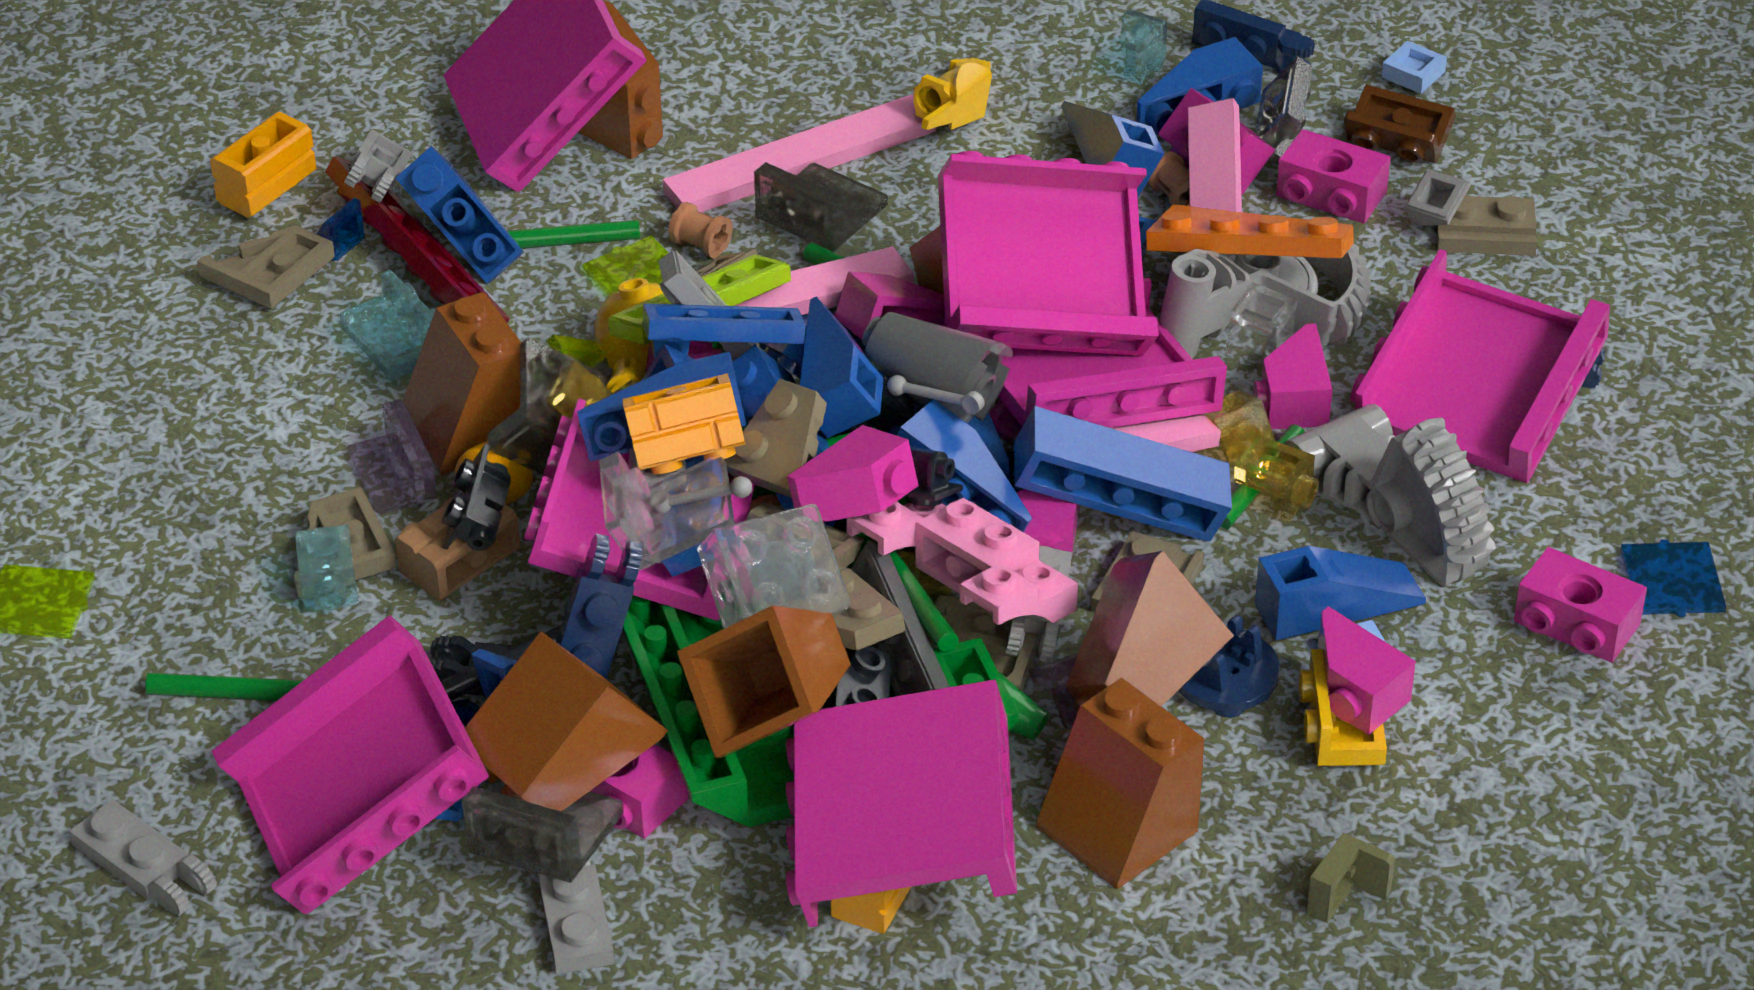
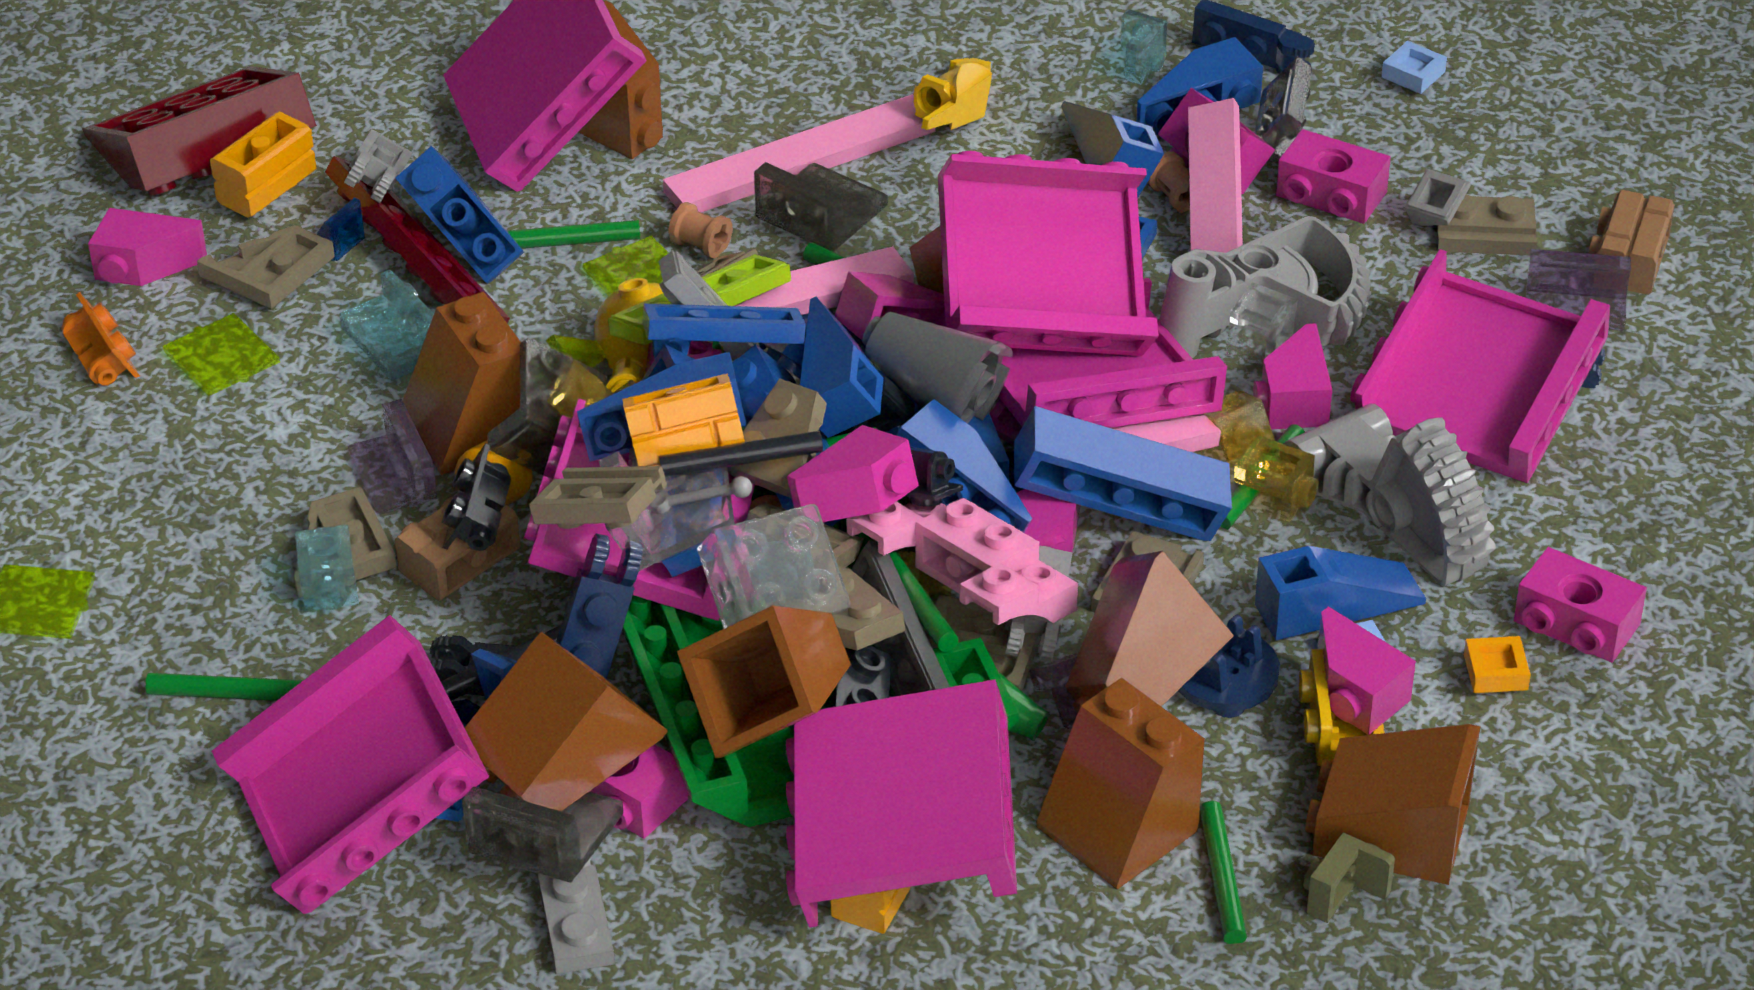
light grey hinge [69,799,217,916] -> none
light grey hinge [887,375,985,415] -> none
orange wing [1146,204,1354,258] -> none
reddish brown bracket [1344,84,1456,164] -> none
clear blue piece [1620,539,1727,617] -> none
none -> orange hinge [61,292,140,386]
none -> dark red slope [82,66,317,195]
none -> dark pink slope [88,208,207,286]
none -> clear neon green piece [163,313,280,396]
none -> dark tan plate [529,466,667,529]
none -> black bar [657,431,823,477]
none -> green bar [1199,801,1247,944]
none -> dark orange slope [1305,724,1481,885]
none -> light orange plate [1464,636,1531,693]
none -> clear purple panel [1525,249,1631,331]
none -> medium nougat brick [1587,190,1675,295]

